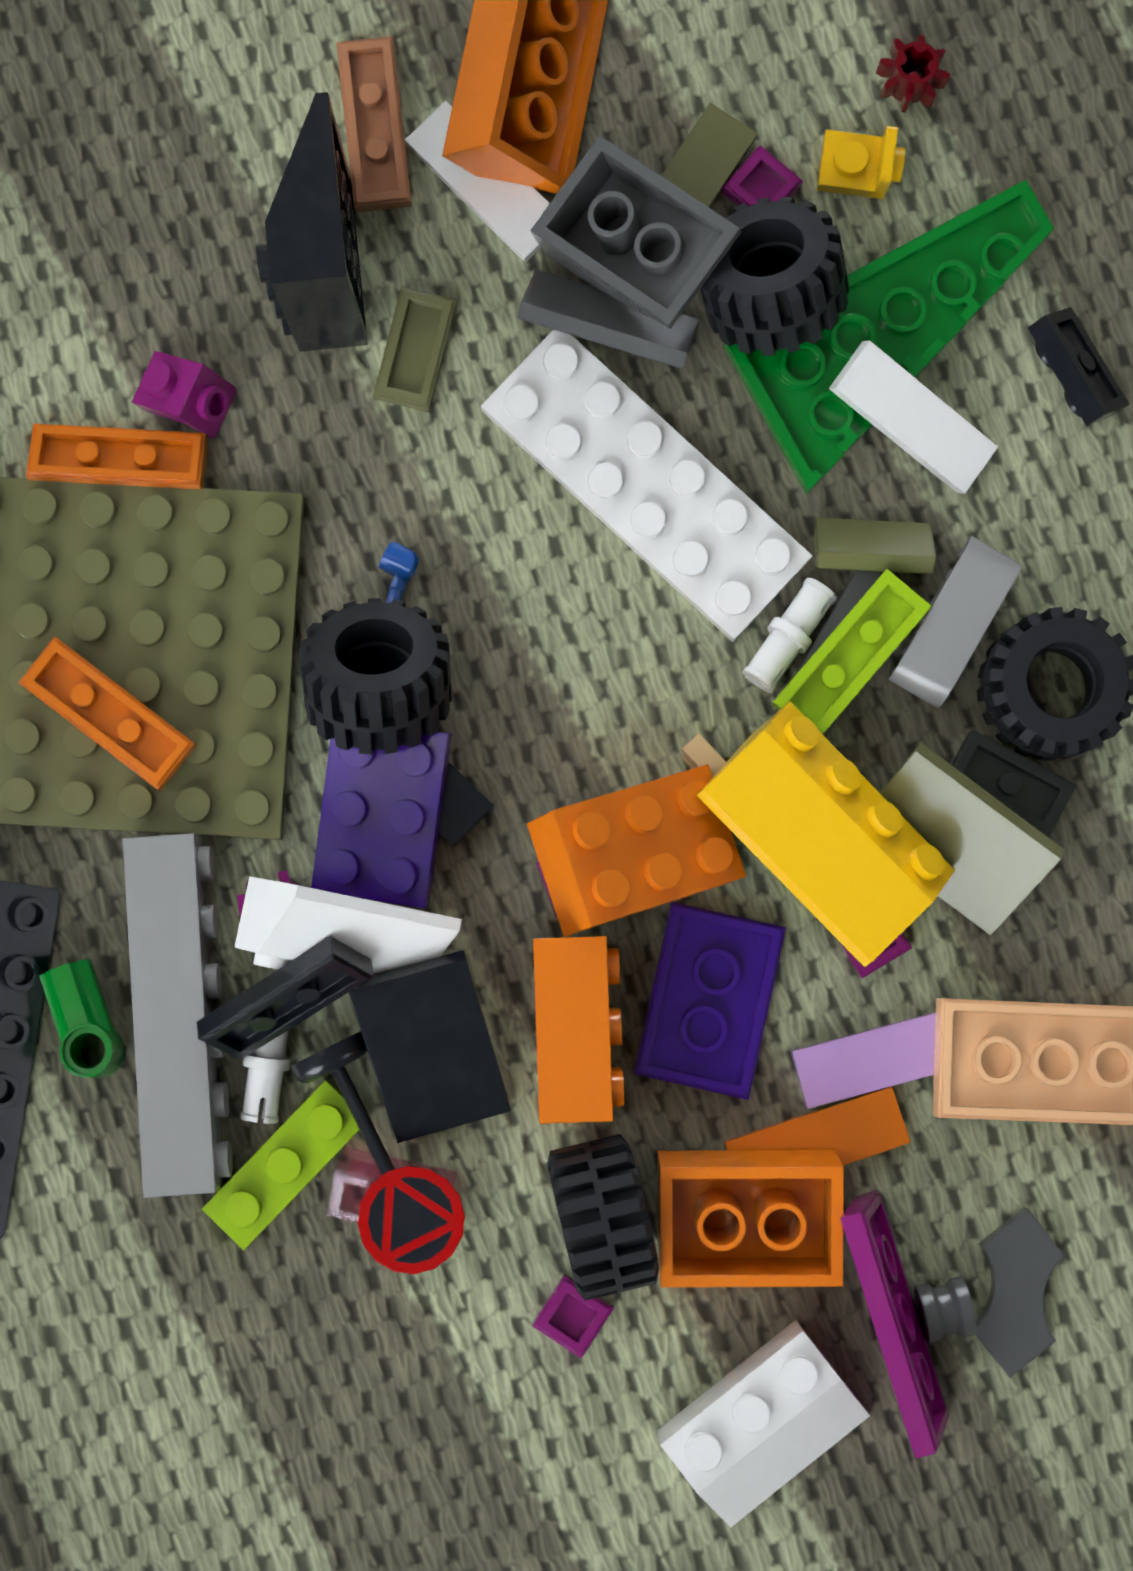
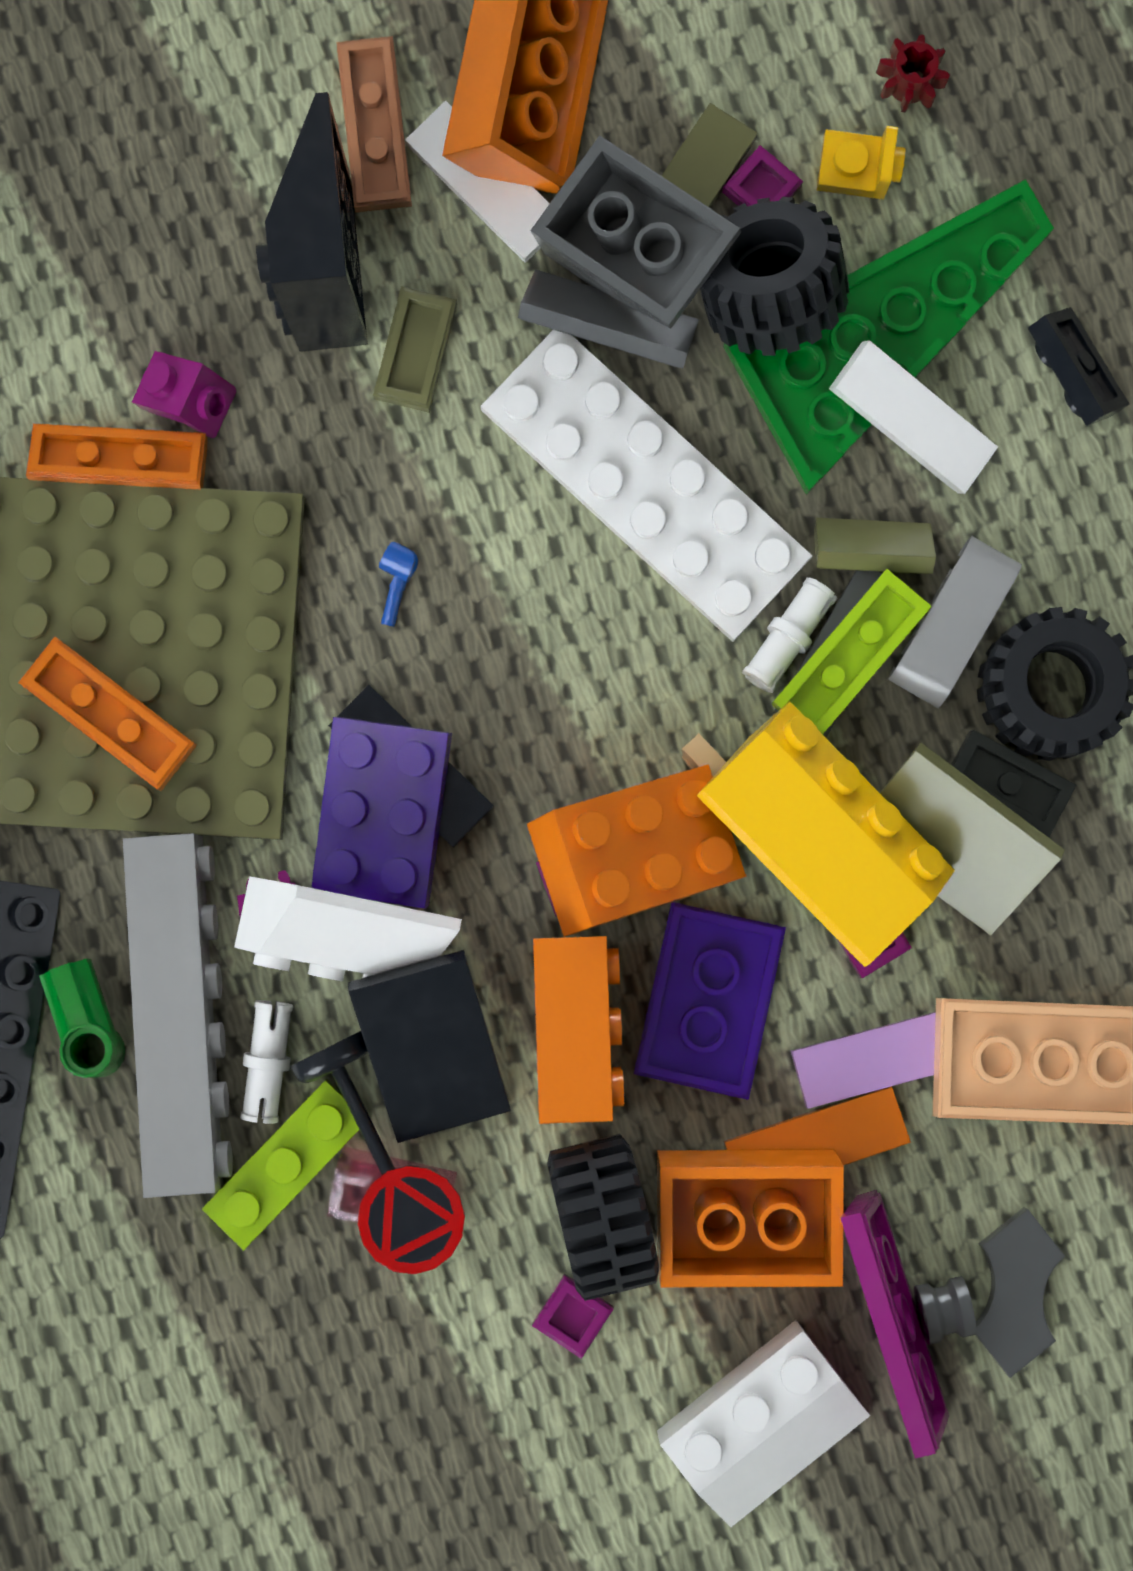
black tile [197,936,374,1060] -> none
black tyre [299,598,452,755] -> none

